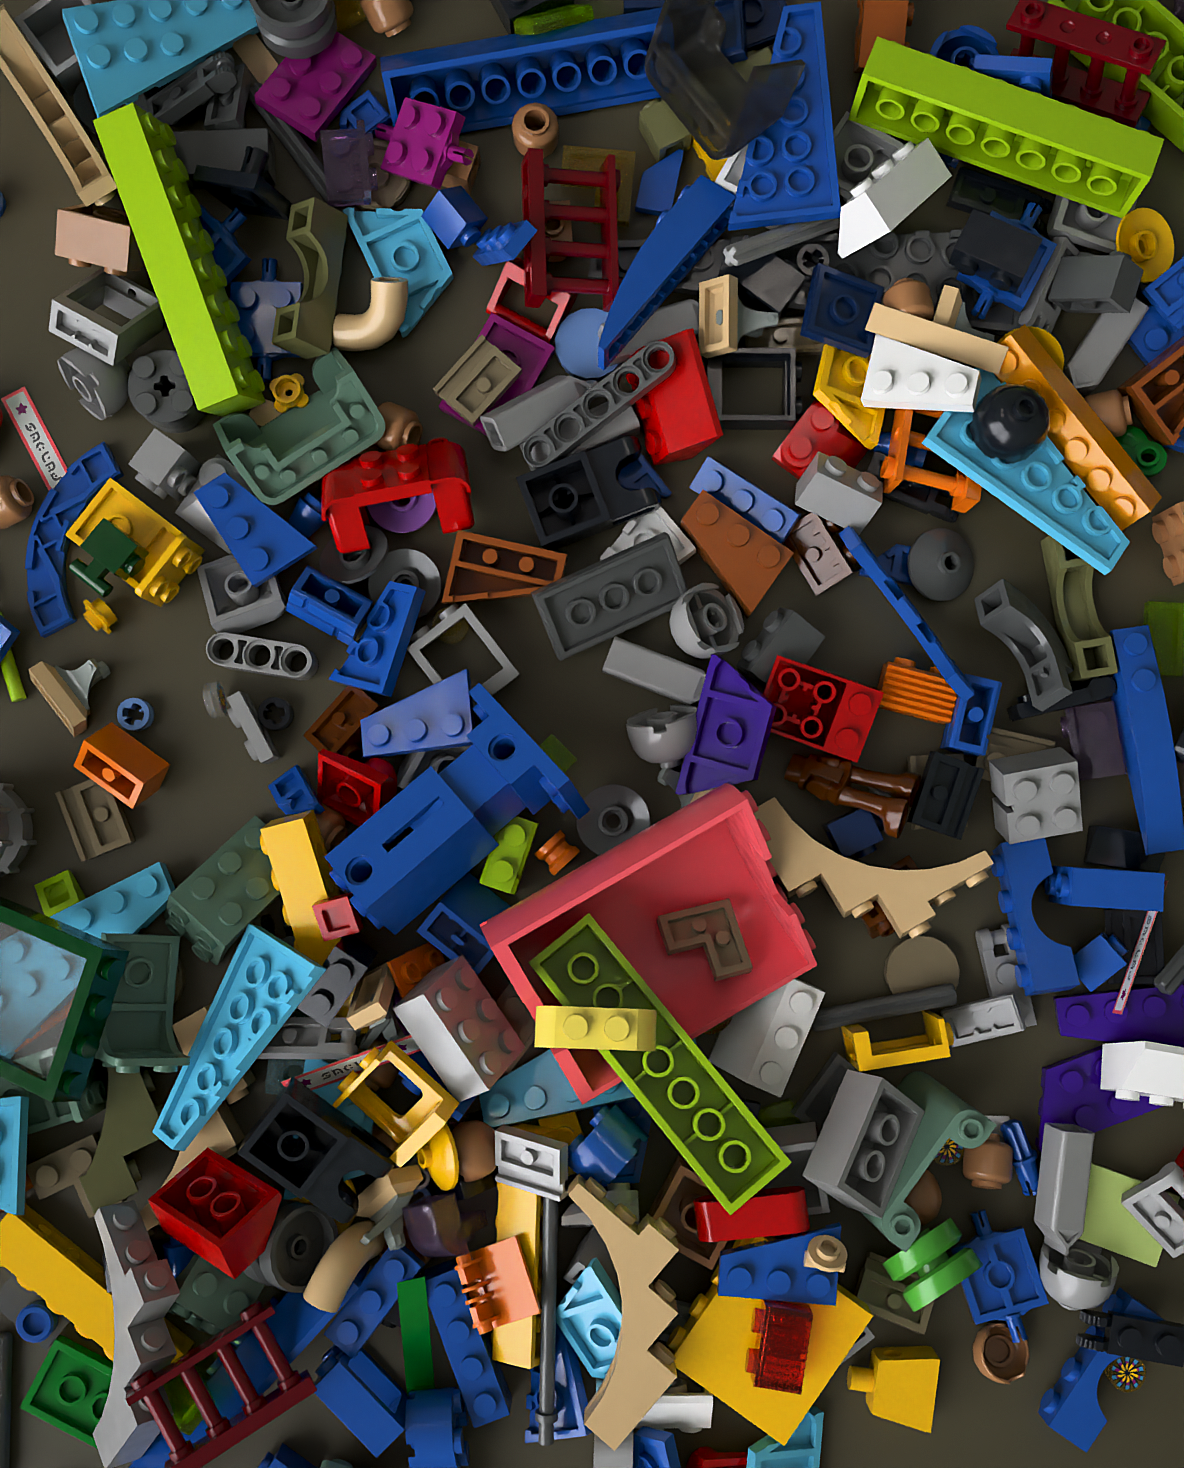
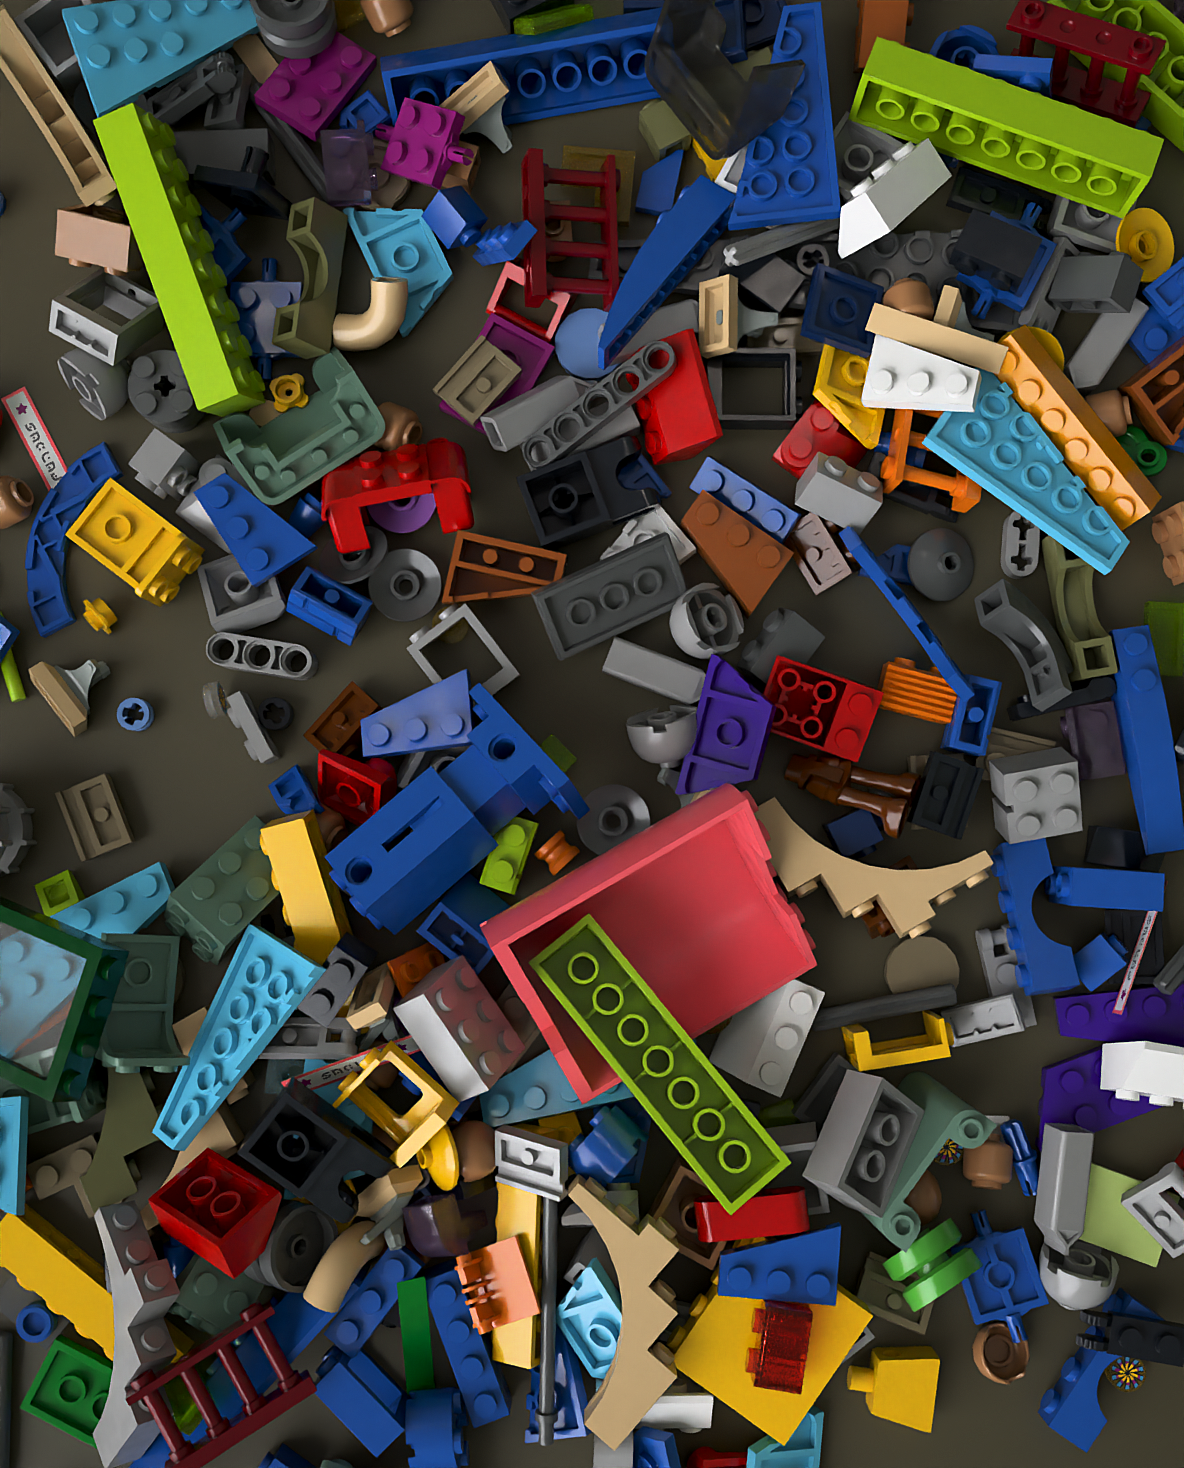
dark green brick [69,518,149,598] -> none
orange brick [74,722,170,809] -> none
tile [312,892,364,942] -> none
blue wing [329,581,426,697] -> none
medium nougat head [512,102,559,158] -> none
light yellow brick [534,1006,657,1051] -> none
dark tan plate [657,899,753,981] -> none
tan plate [804,1235,847,1273] -> none
black cylinder [970,384,1050,463] -> none
none -> tan piece [439,60,513,154]
none -> light grey beam [1001,511,1040,579]

